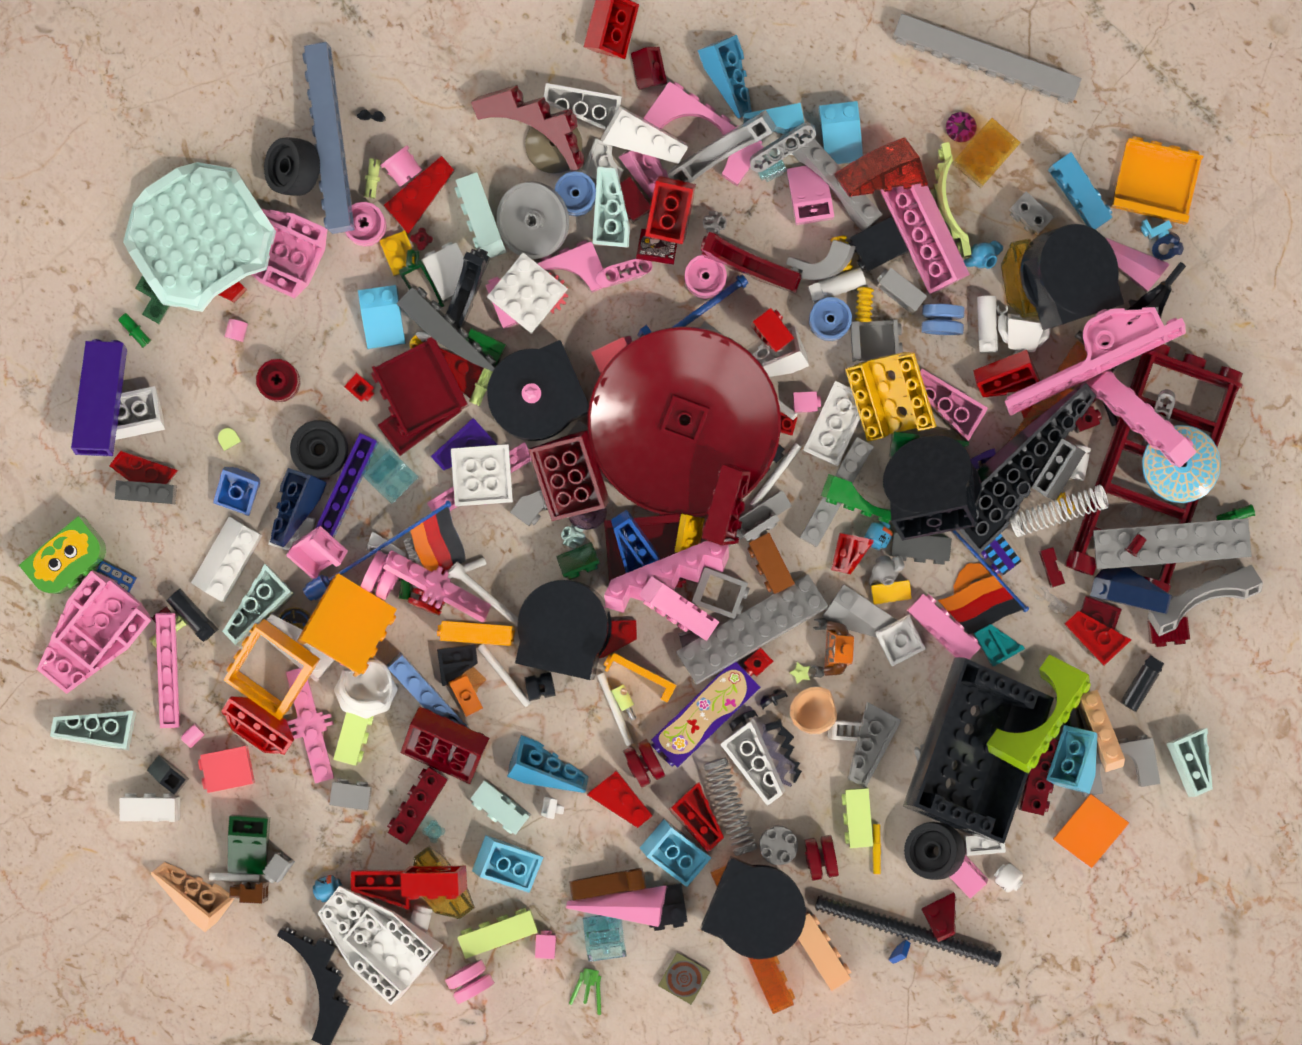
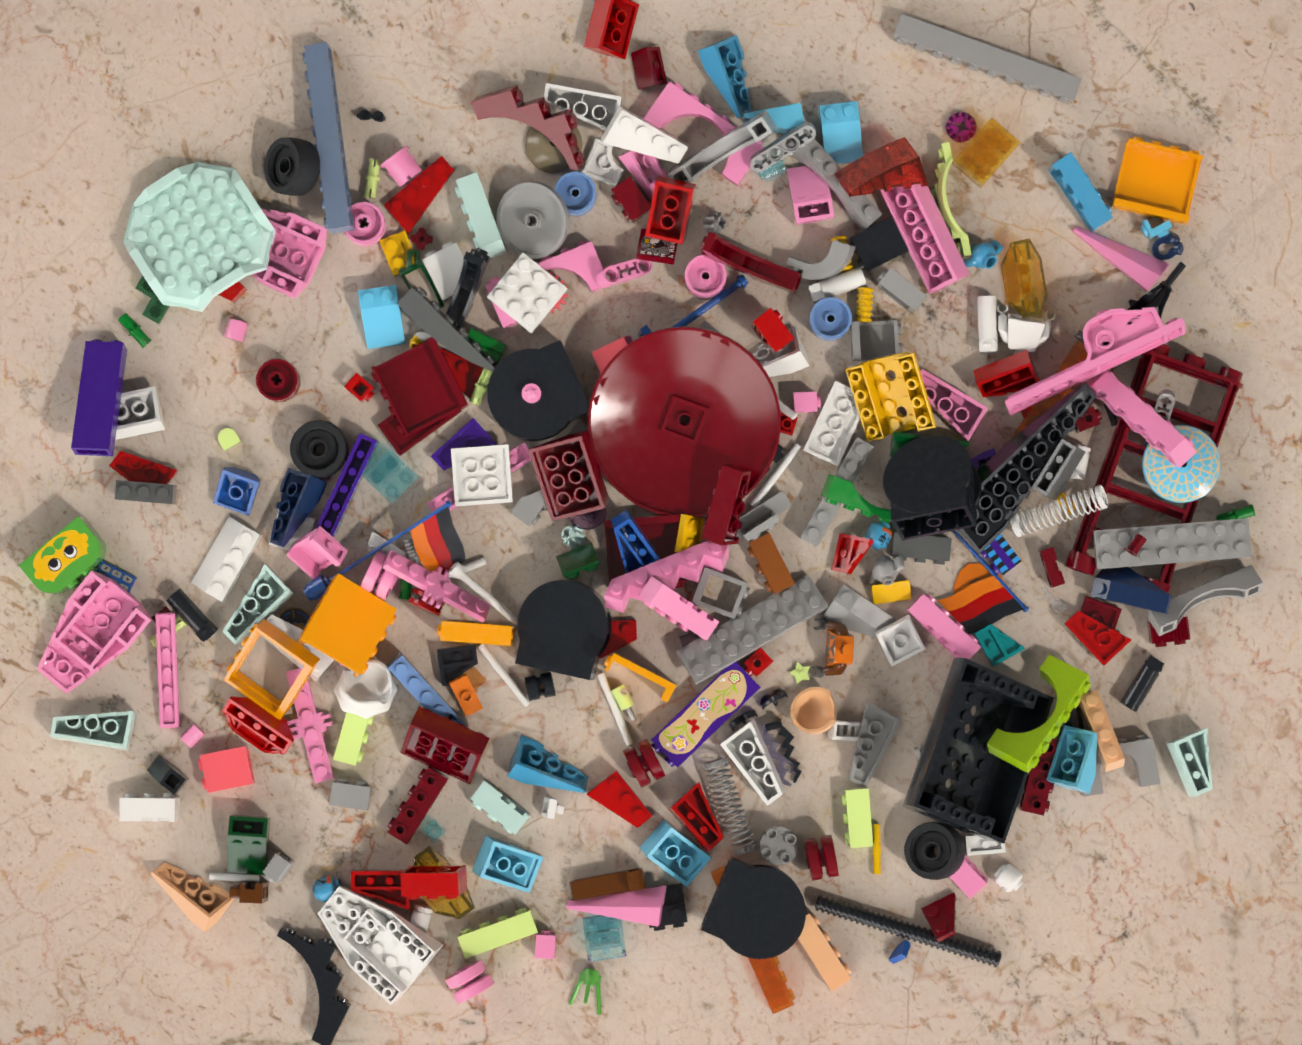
light aqua wedge [592,167,630,247] -> none
tile [658,952,711,1005] -> none
medium blue wheel [921,304,965,335] -> none
light grey brick [1009,191,1054,236] -> none
black brick [1020,224,1125,330] -> none
orange piece [1053,794,1129,868] -> none

